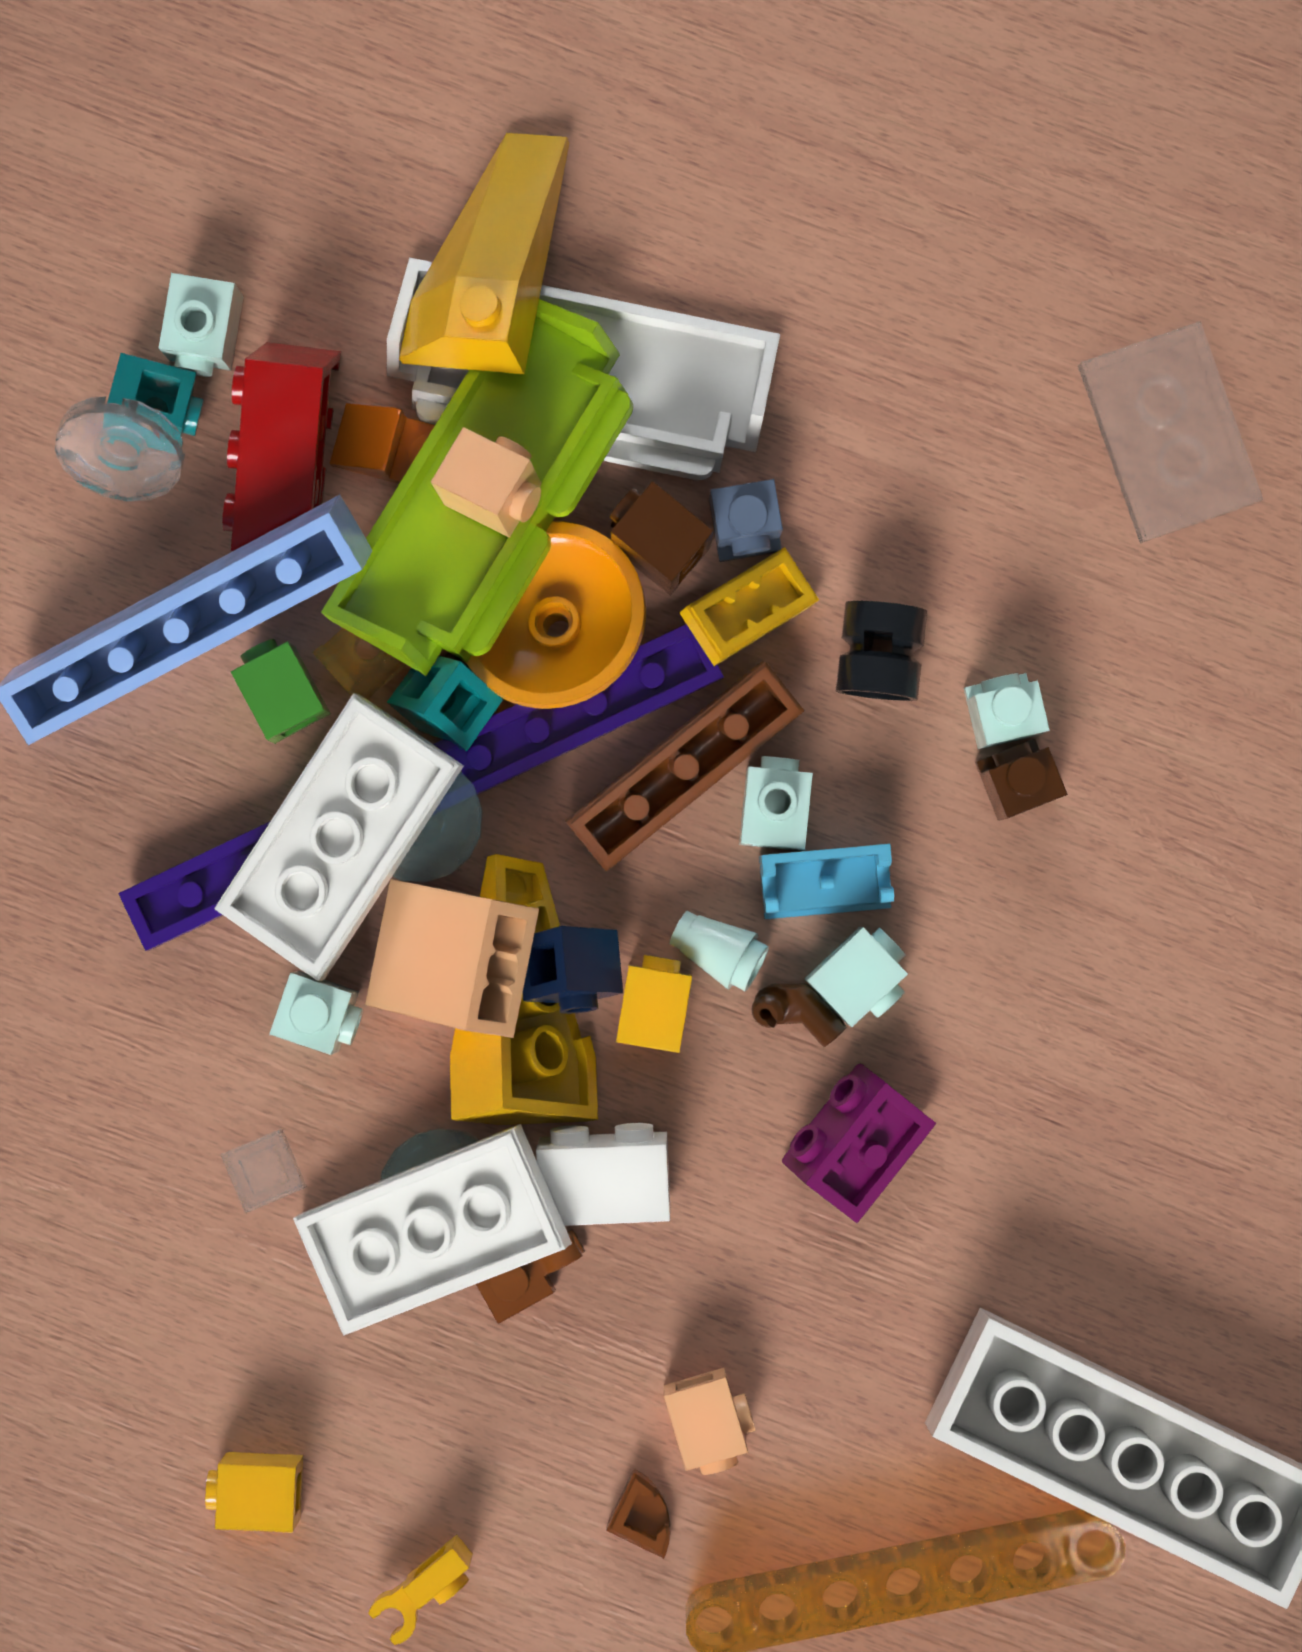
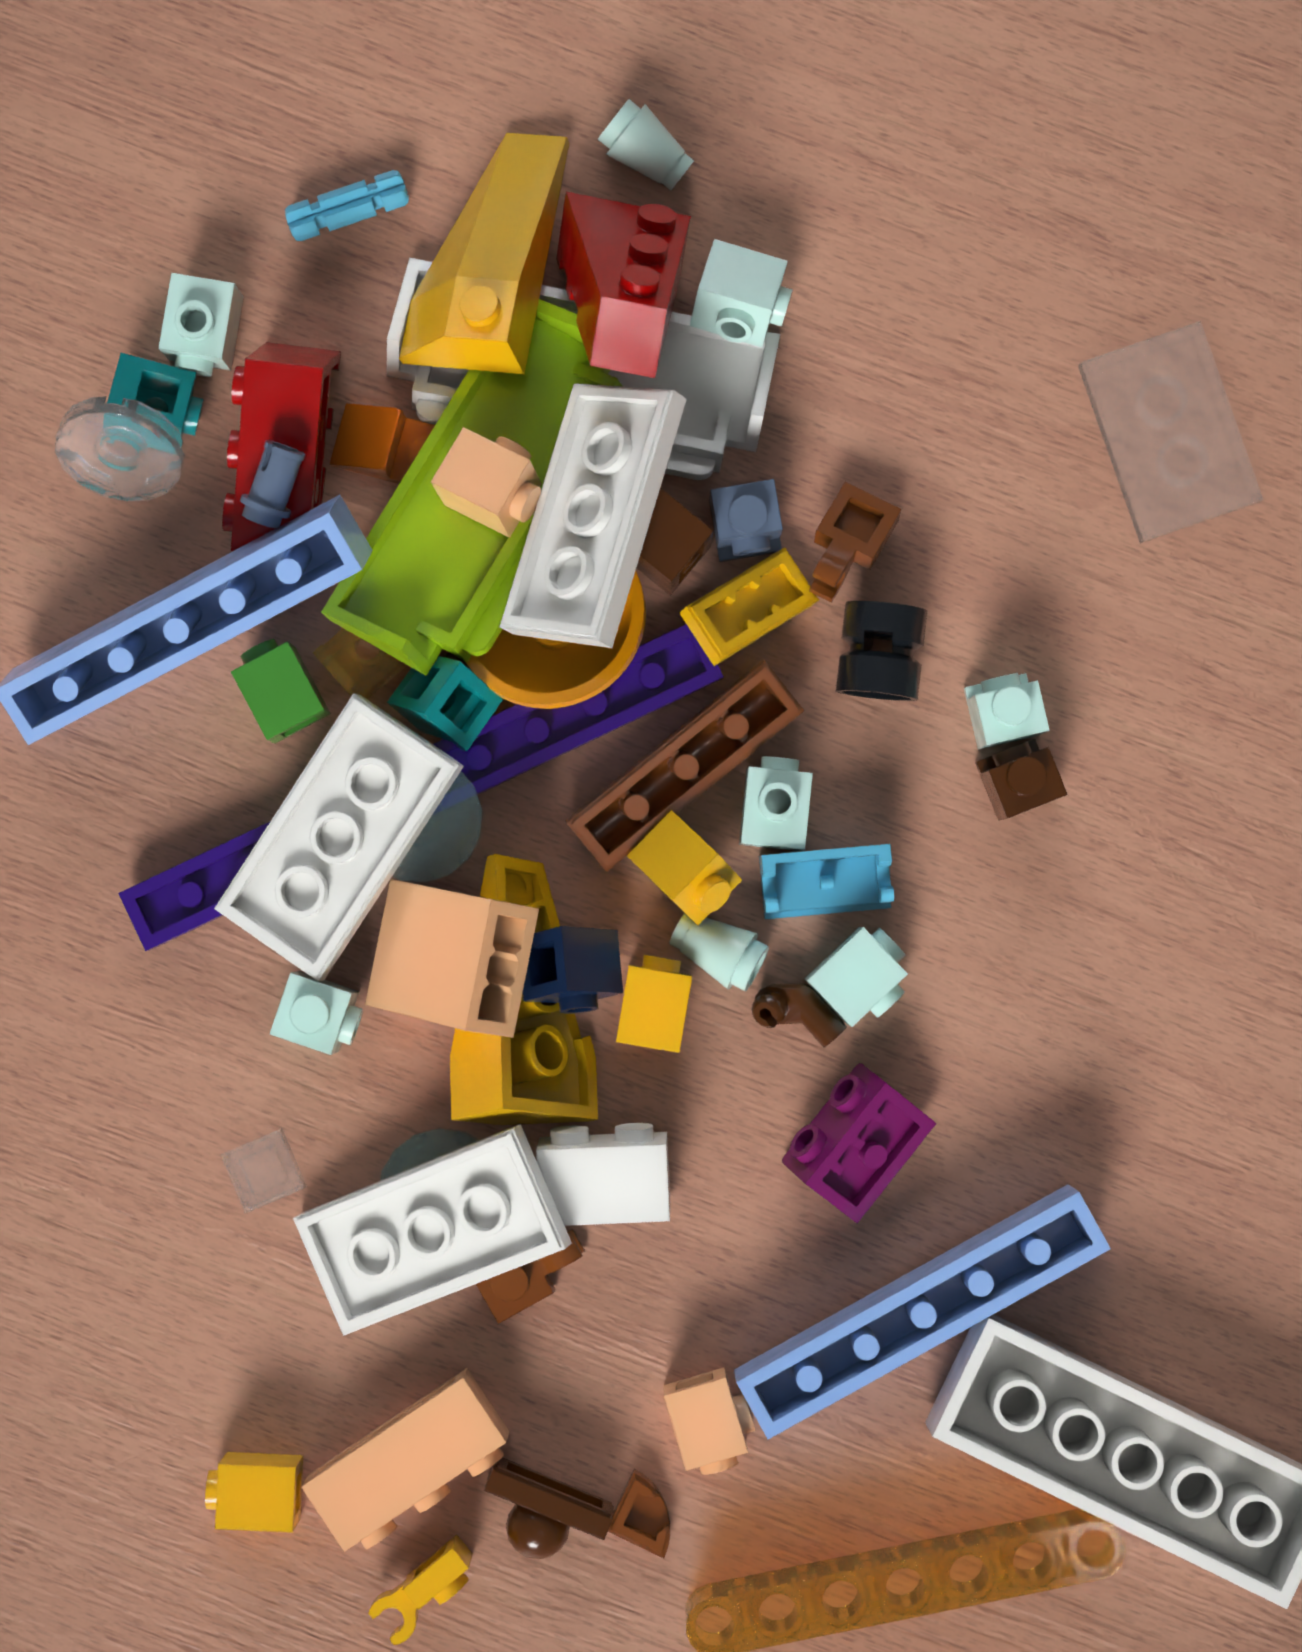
none -> sand blue pin [240,440,306,528]
none -> medium azure axle [285,170,409,241]
none -> light nougat brick [301,1368,509,1552]
none -> reddish brown tile [484,1457,614,1559]
none -> white tile [500,384,687,648]
none -> red wedge [556,191,691,378]
none -> light aqua cone [598,99,694,191]
none -> yellow brick [627,810,742,925]
none -> light aqua brick [690,239,793,348]
none -> light blue brick [734,1184,1111,1439]
none -> dark orange plate [809,482,902,603]

